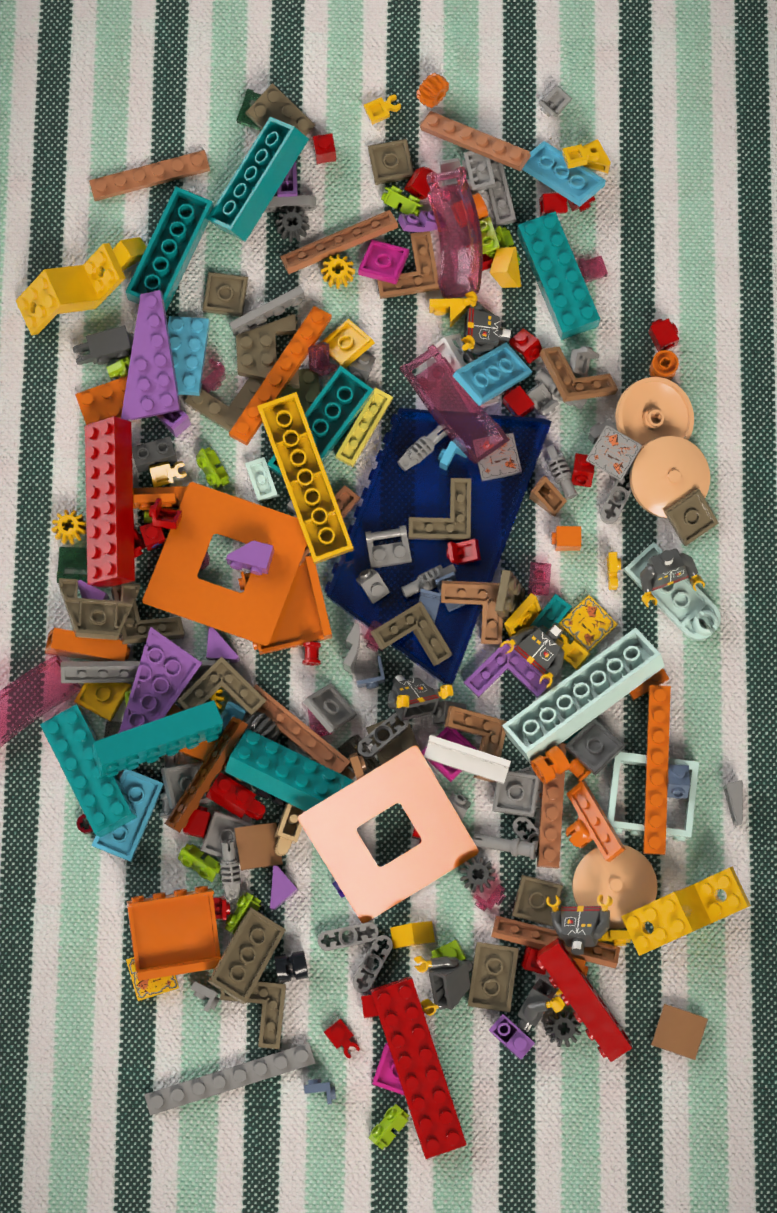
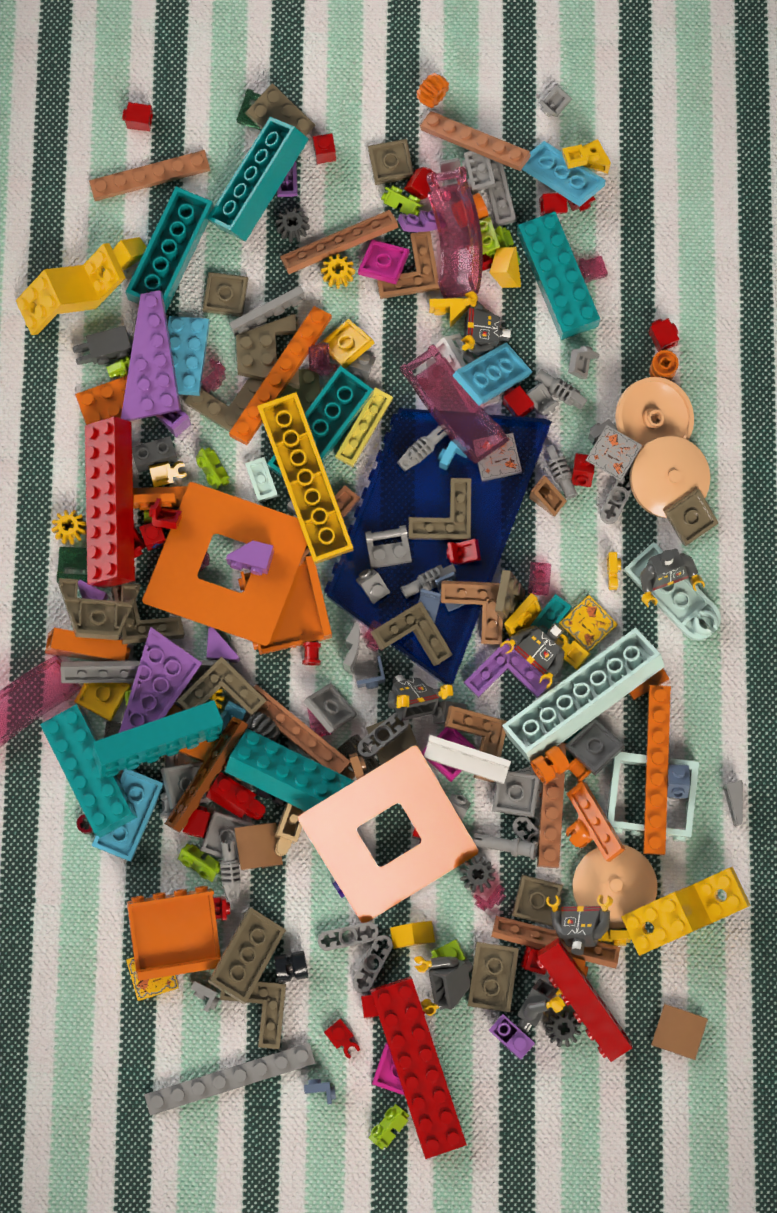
lime hinge [224,892,261,934] -> none
light grey beam [264,195,317,213] -> none
medium lavender slope [270,866,298,910] -> none
yellow plate [364,95,401,125] -> none
red bracket [509,328,543,364] -> none
medium nougat plate [540,346,618,402] -> none
orange brick [551,526,582,551] -> none
none -> red brick [122,102,154,132]

